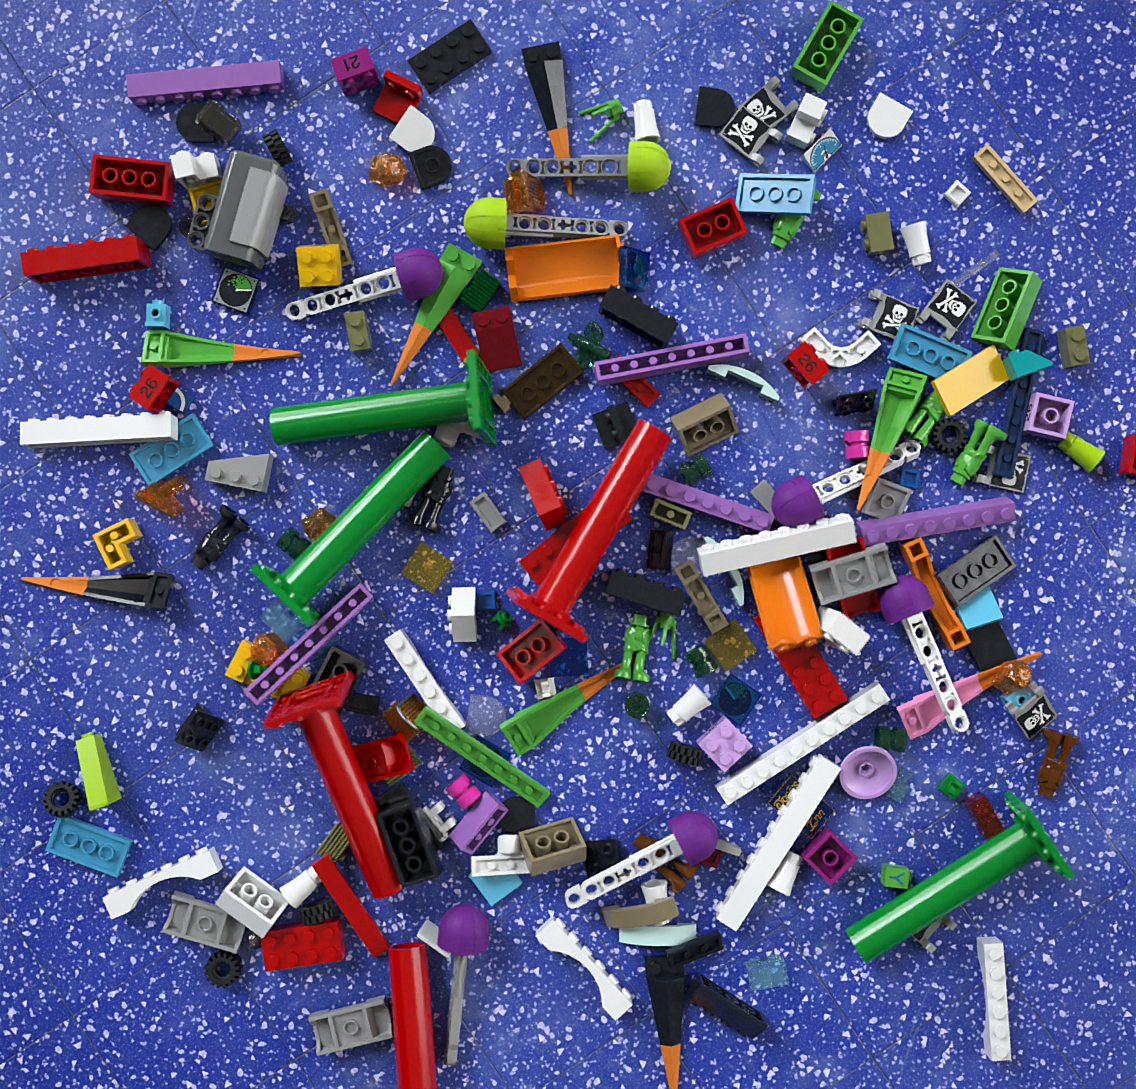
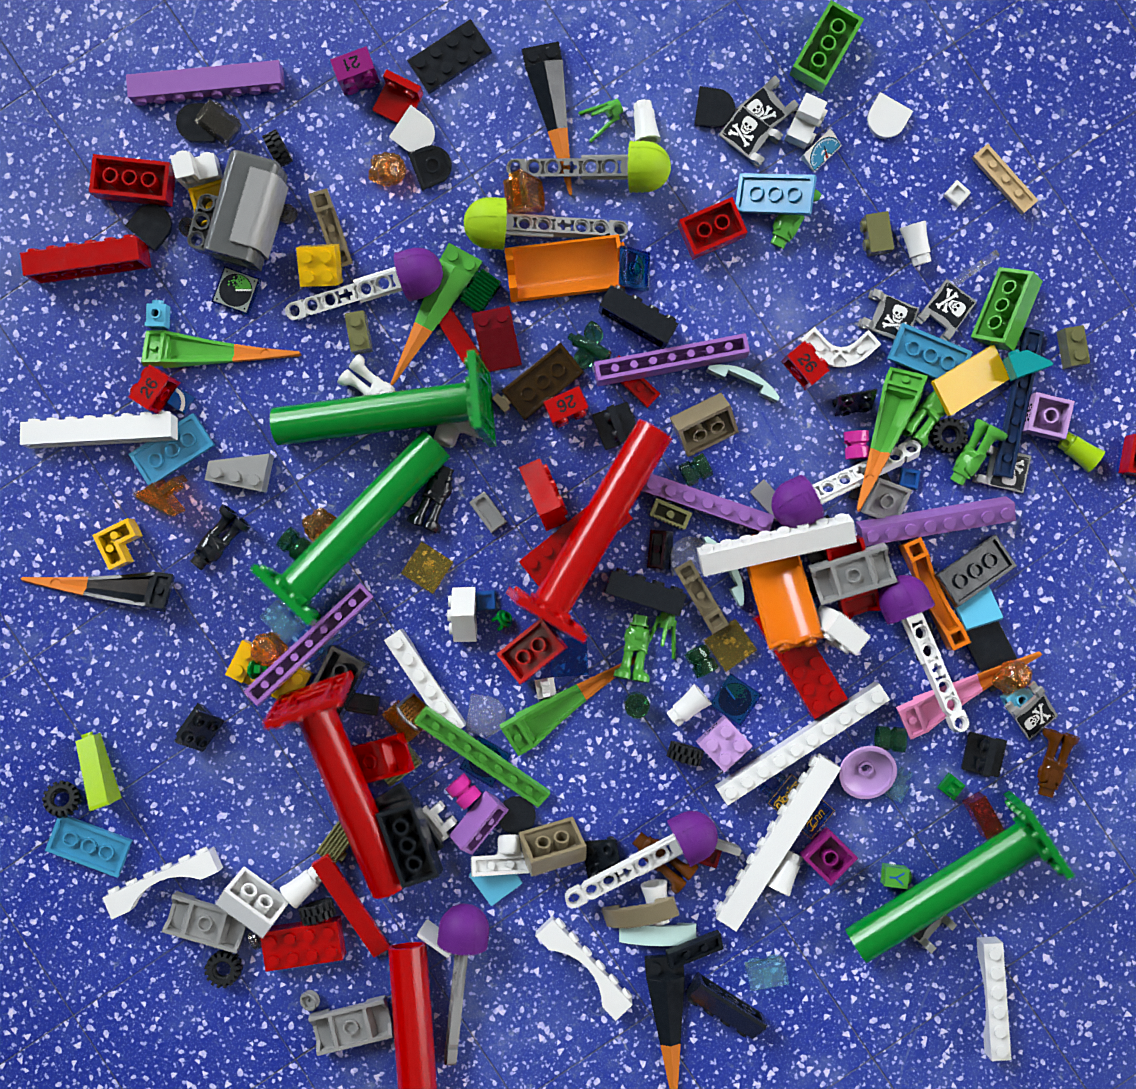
none -> light grey tile [300,990,320,1011]
none -> white piece [337,354,395,396]
none -> red brick [544,386,589,428]
none -> black bracket [961,732,1007,777]

